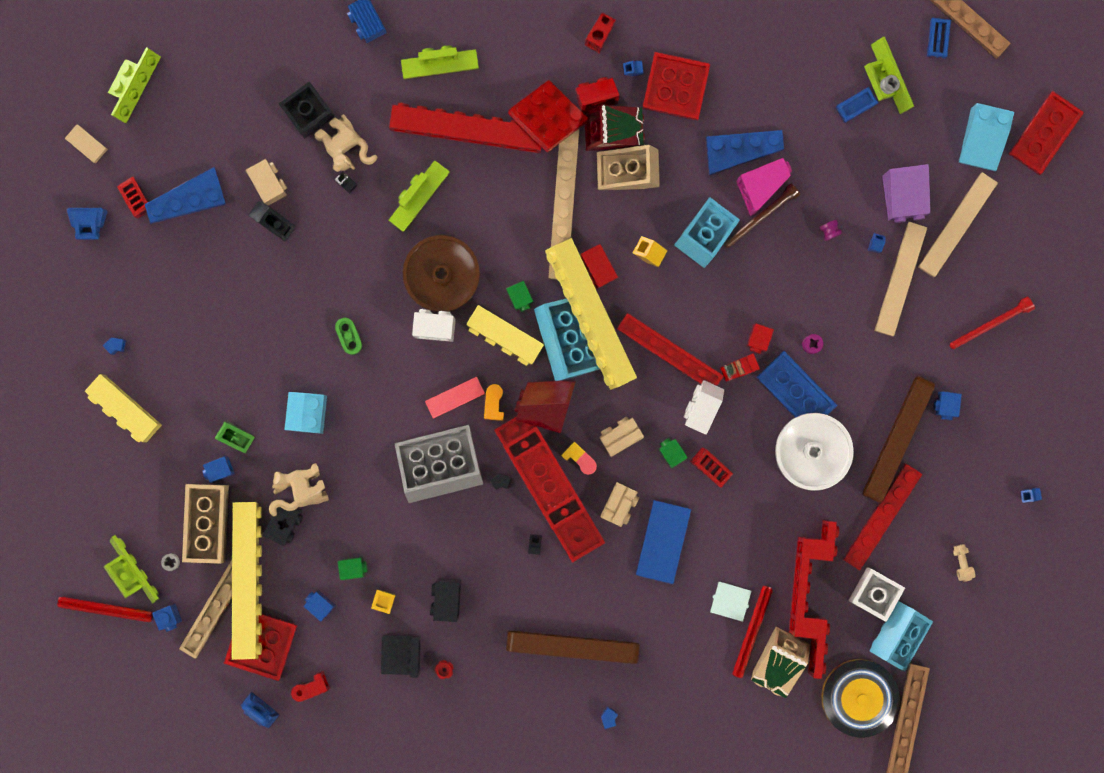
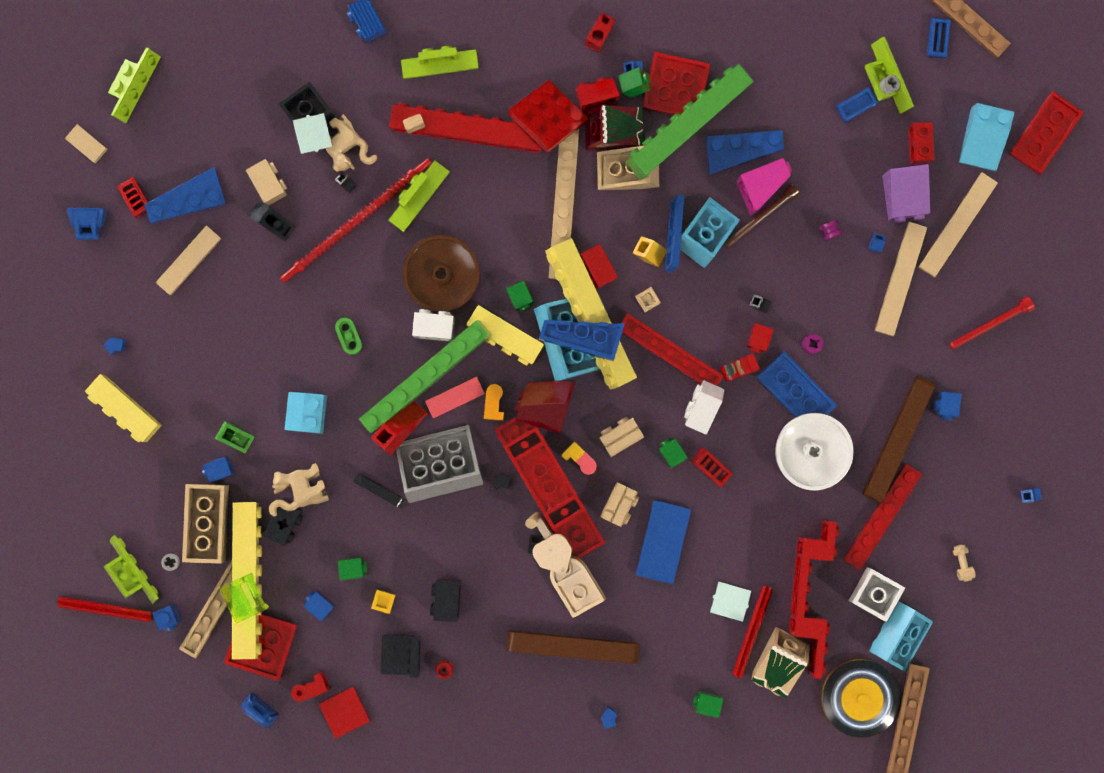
none -> tan tile [156,225,222,296]
none -> clear neon green plate [219,573,269,624]
none -> red hose [280,158,432,283]
none -> light aqua piece [293,113,332,154]
none -> red tile [319,686,371,739]
none -> black beam [353,473,406,509]
none -> bright green brick [359,320,492,434]
none -> red slope [371,401,428,456]
none -> tan slope [403,114,425,133]
none -> tan plate [525,512,606,618]
none -> blue wing [539,320,625,362]
none -> green brick [619,67,651,98]
none -> bright green brick [625,64,754,180]
none -> tan tile [635,287,661,313]
none -> blue tile [665,194,684,273]
none -> green brick [692,691,723,718]
none -> black piece [749,295,772,314]
none -> red brick [908,122,934,165]

